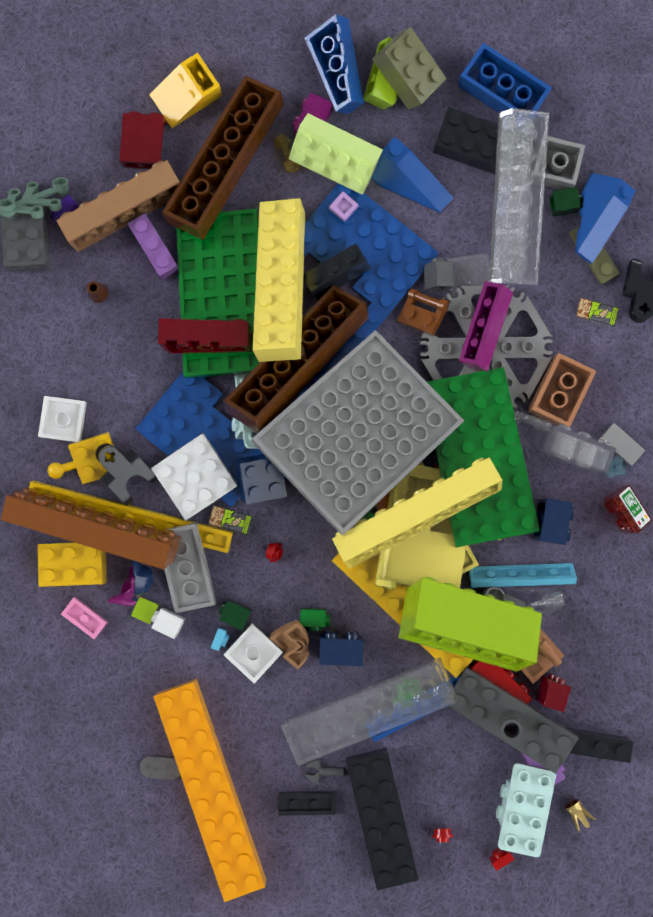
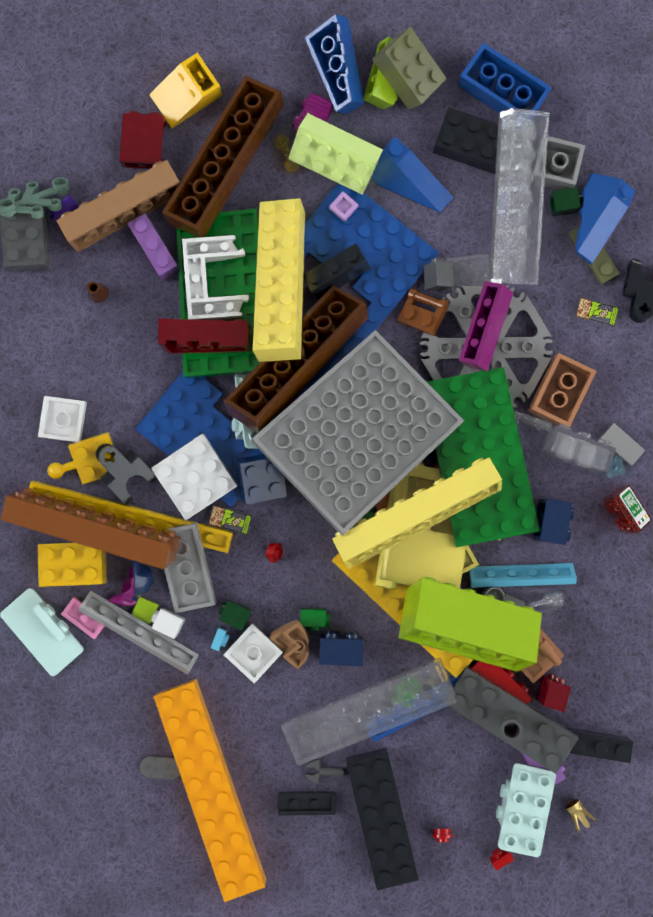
none -> light aqua bracket [0,588,84,676]
none -> light grey plate [78,591,199,675]
none -> white wedge [182,235,249,320]

